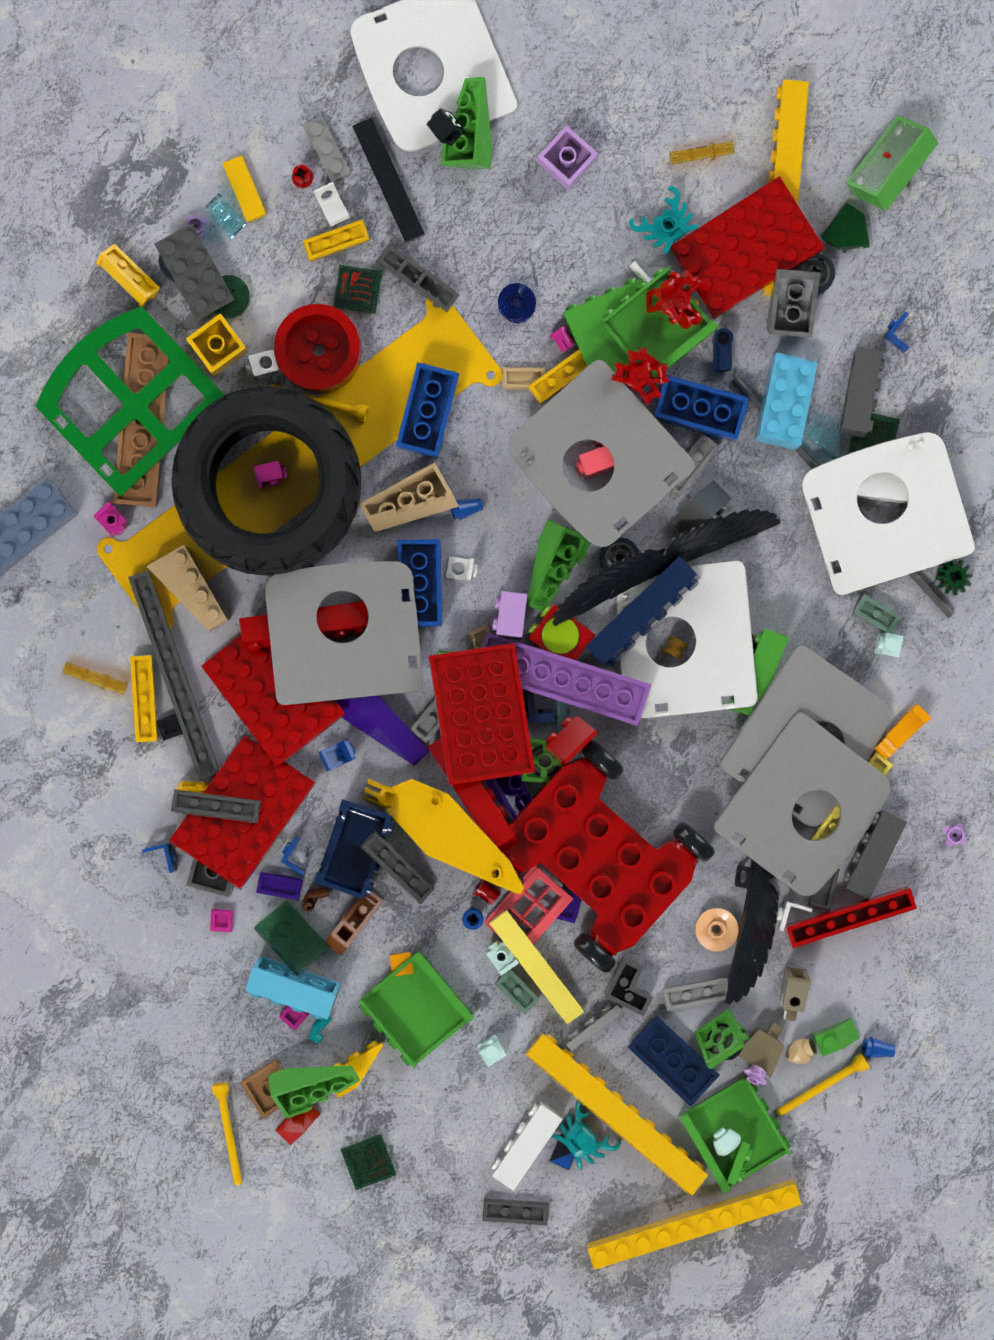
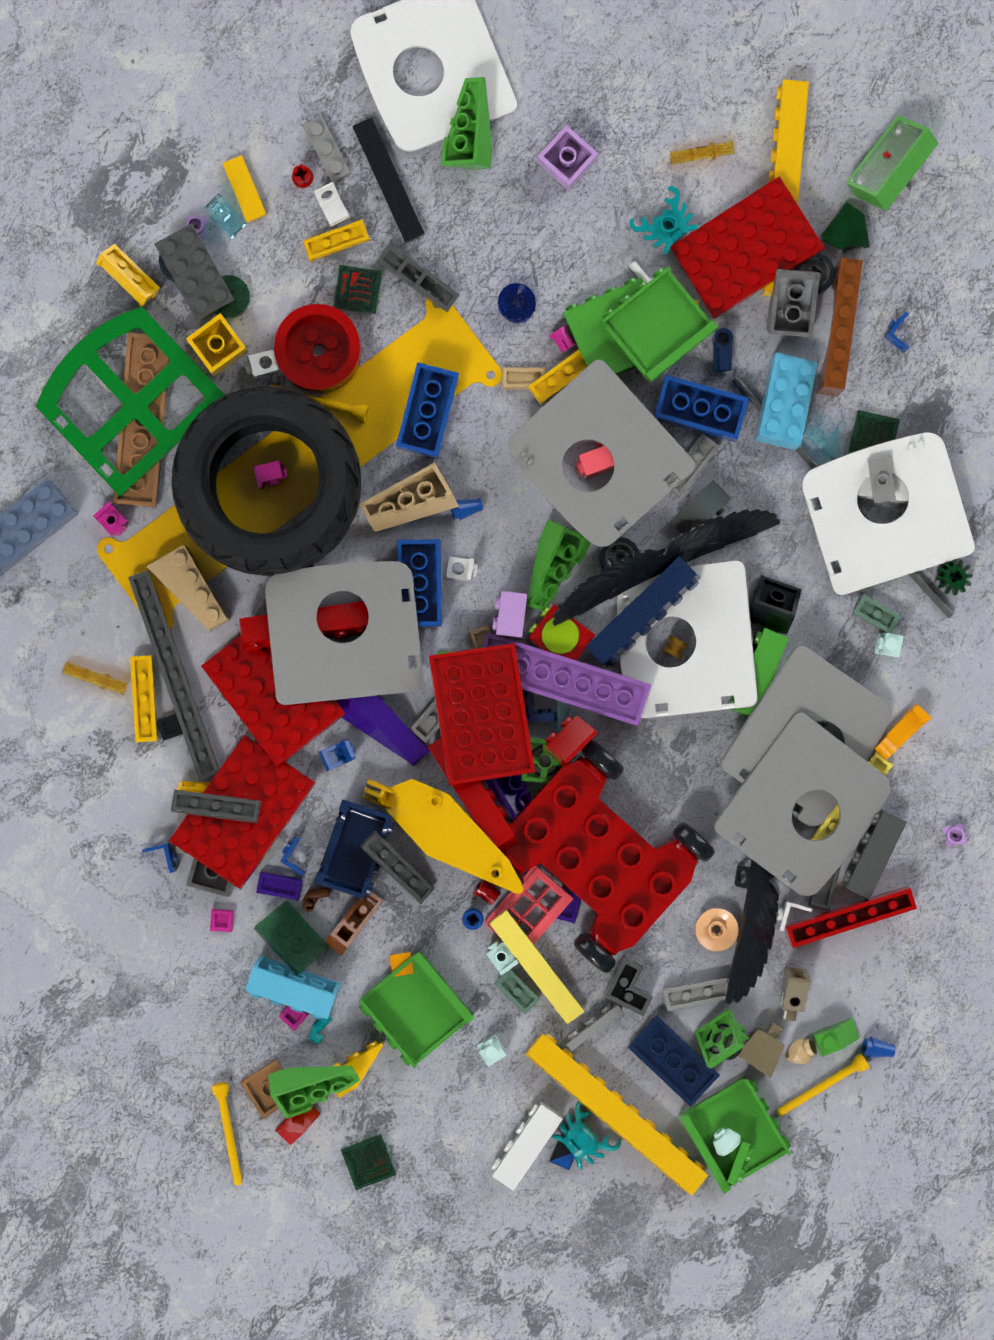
black brick [426,108,465,146] -> none
dark grey tile [482,1198,549,1226] -> none
yellow brick [587,1179,802,1270] -> none
red piece [611,347,669,405] -> none
red piece [646,270,702,329] -> none
lavender plate [744,1065,767,1085] -> none
dark grey brick [839,346,885,438] -> none
none -> black slope [749,575,802,634]
none -> dark orange arch [816,257,863,397]
none -> light grey plate [867,456,896,503]

